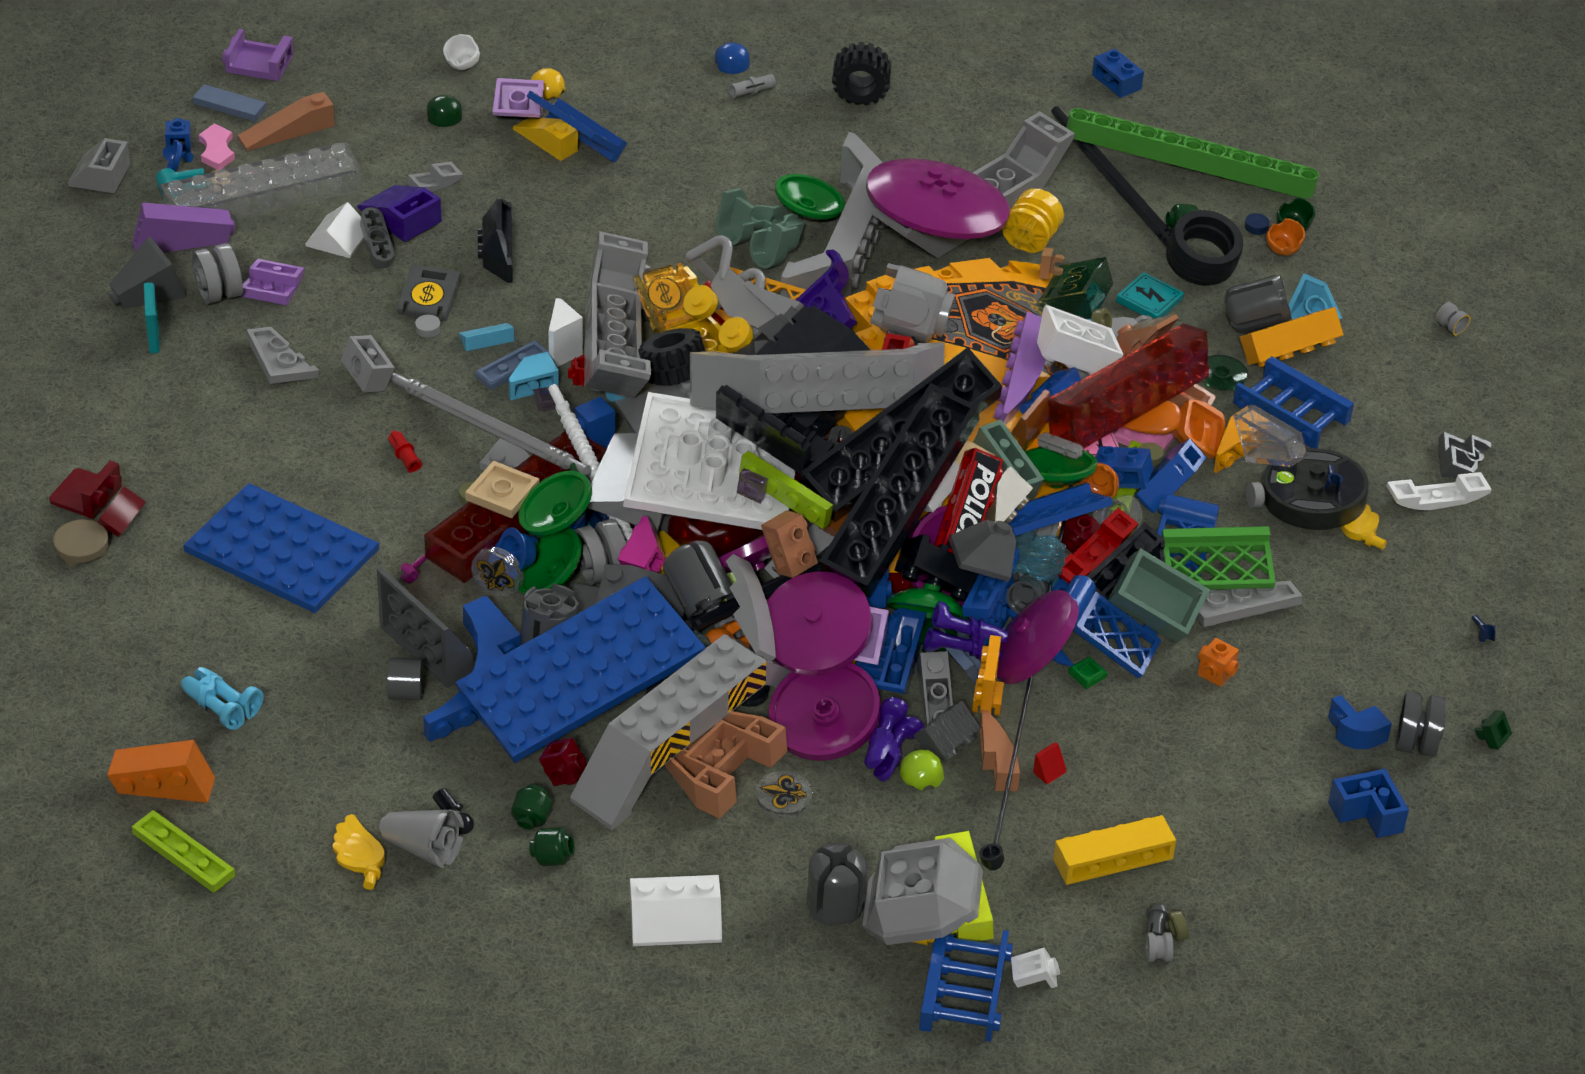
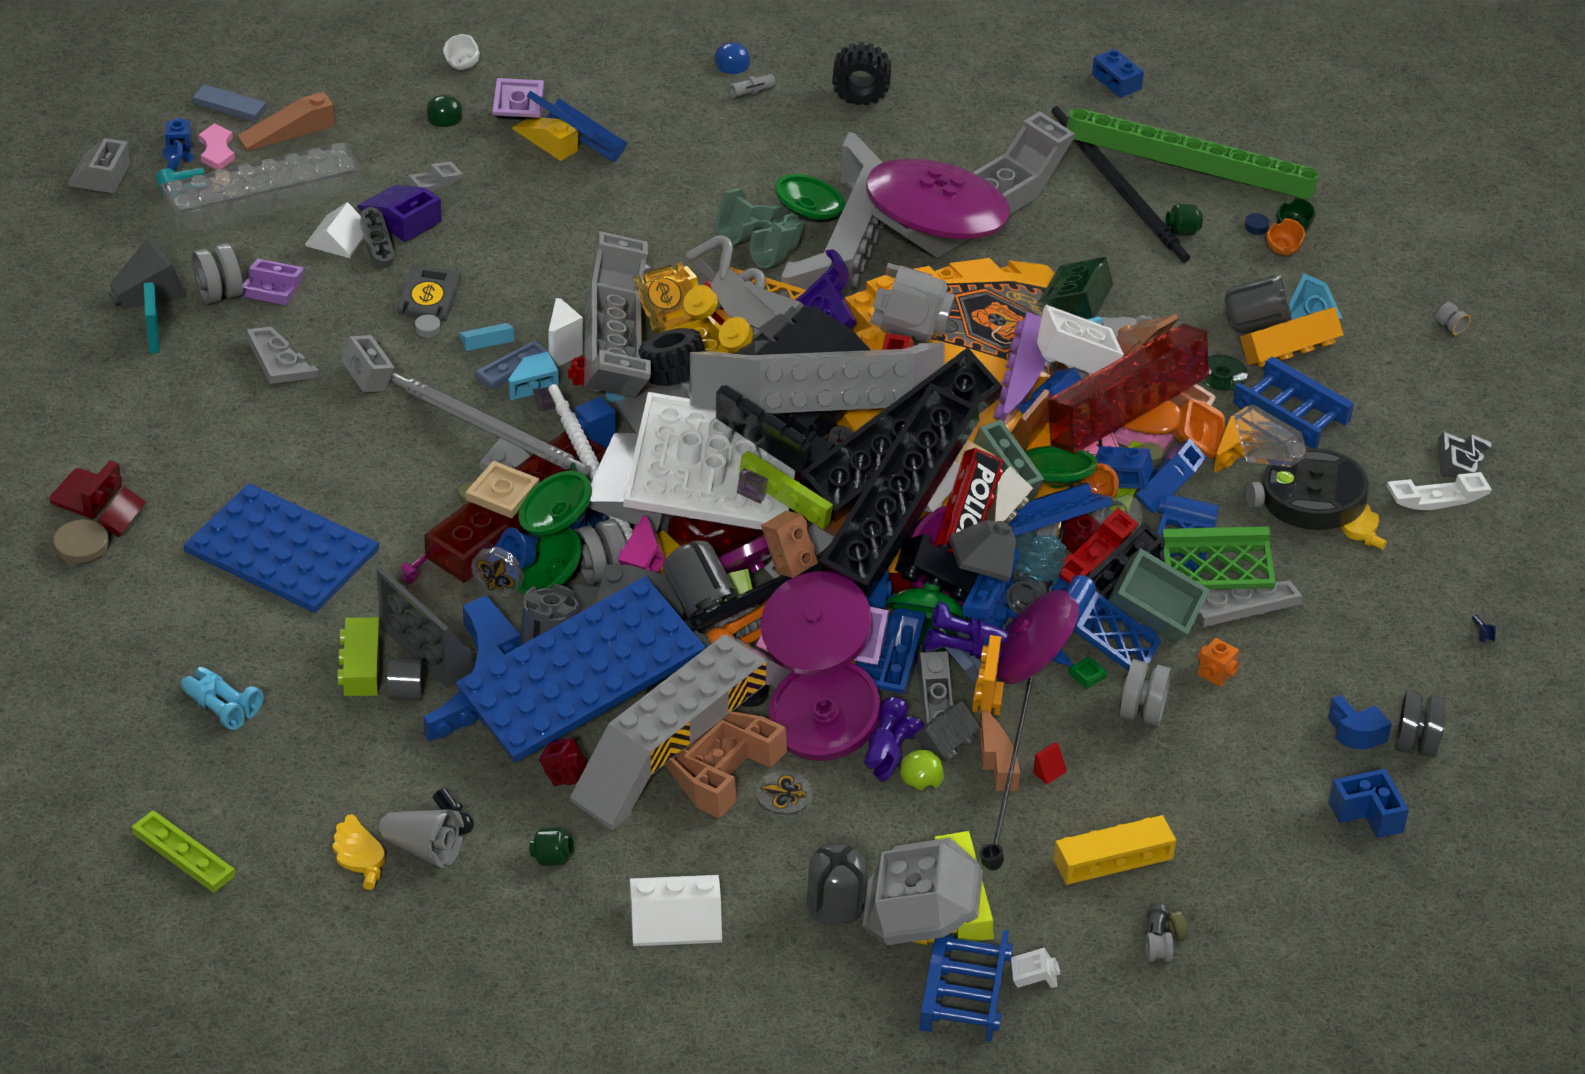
orange wedge [107,740,215,803] -> none
medium lavender slope [132,203,235,253] -> none
medium lavender panel [222,29,294,81] -> none
red axle [388,430,422,473] -> none
black wedge [478,199,513,283] -> none
dark green head [511,785,552,830] -> none
yellow hair [530,68,566,99] -> none
light grey slope [726,554,776,661] -> none
yellow wheel [1002,188,1064,253] -> none
light grey axle [1037,432,1083,460] -> none
medium nougat tile [1039,247,1065,280] -> none
olive tile [1091,308,1112,328] -> none
teal tile [1116,272,1184,319] -> none
black tyre [1166,210,1243,286] -> none
dark blue hand [1325,464,1343,491] -> none
dark green tile [1474,710,1512,750] -> none
none -> lime brick [338,617,380,696]
none -> light grey wheel [1120,659,1172,727]

